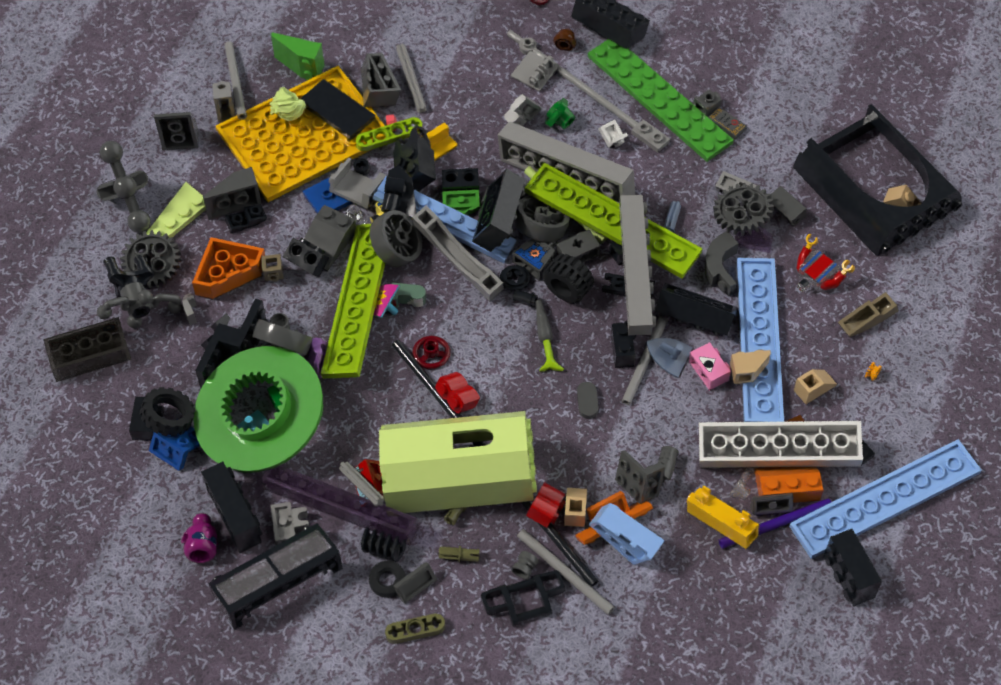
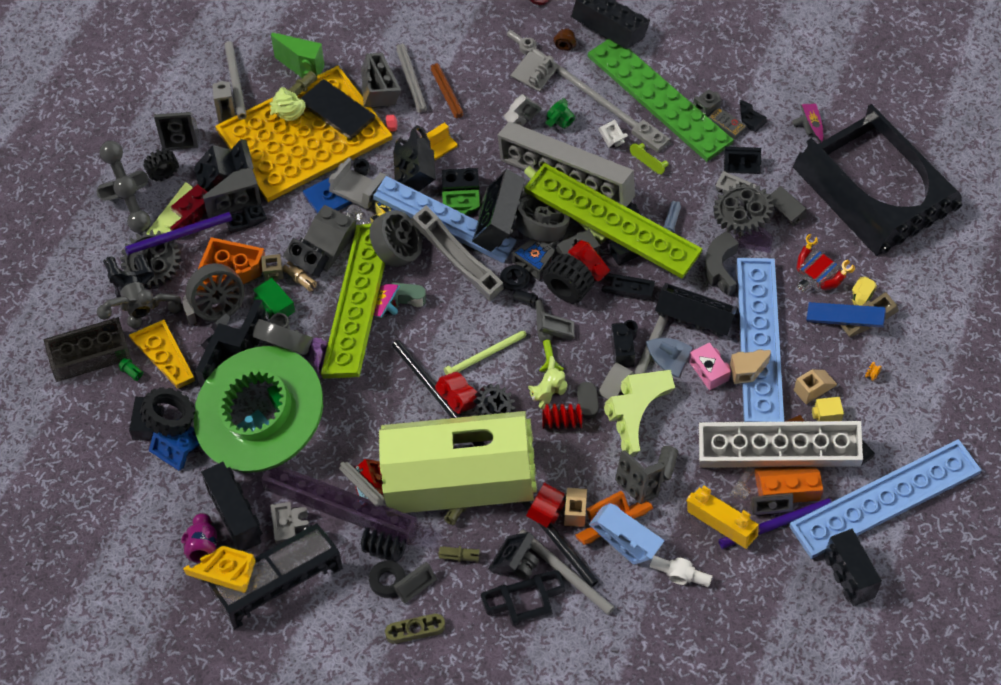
lime beam [356,117,422,151] -> none
black panel [381,165,417,217] -> none
dark red piece [412,336,451,369] -> none
light grey brick [619,195,656,335] -> none
tan slope [883,185,922,207] -> none
none -> green pin [118,358,144,381]
none -> dark purple piece [125,212,232,255]
none -> yellow wing [129,320,195,389]
none -> black tyre [143,148,179,182]
none -> dark red bracket [170,184,207,231]
none -> yellow wing [183,546,256,593]
none -> dark grey piece [186,263,245,321]
none -> black bracket [194,139,254,192]
none -> green brick [253,278,295,319]
none -> tan pin [283,261,317,292]
none -> olive axle [289,71,317,96]
none -> dark orange axle [431,63,463,119]
none -> yellowish green bar [444,331,527,375]
none -> black gear [473,383,516,416]
none -> black plate [488,532,534,574]
none -> yellowish green animal [528,356,567,409]
none -> dark grey tile [538,312,575,340]
none -> red piece [542,404,582,429]
none -> red brick [568,240,610,281]
none -> light grey panel [598,363,634,399]
none -> yellowish green arch [604,370,675,457]
none -> lime piece [630,143,669,174]
none -> white pin [650,555,712,587]
none -> black hinge [723,146,761,174]
none -> black slope [740,99,767,132]
none -> shield [792,103,823,142]
none -> blue tile [806,302,886,328]
none -> light yellow brick [812,397,844,421]
none -> light yellow rock [852,277,877,306]

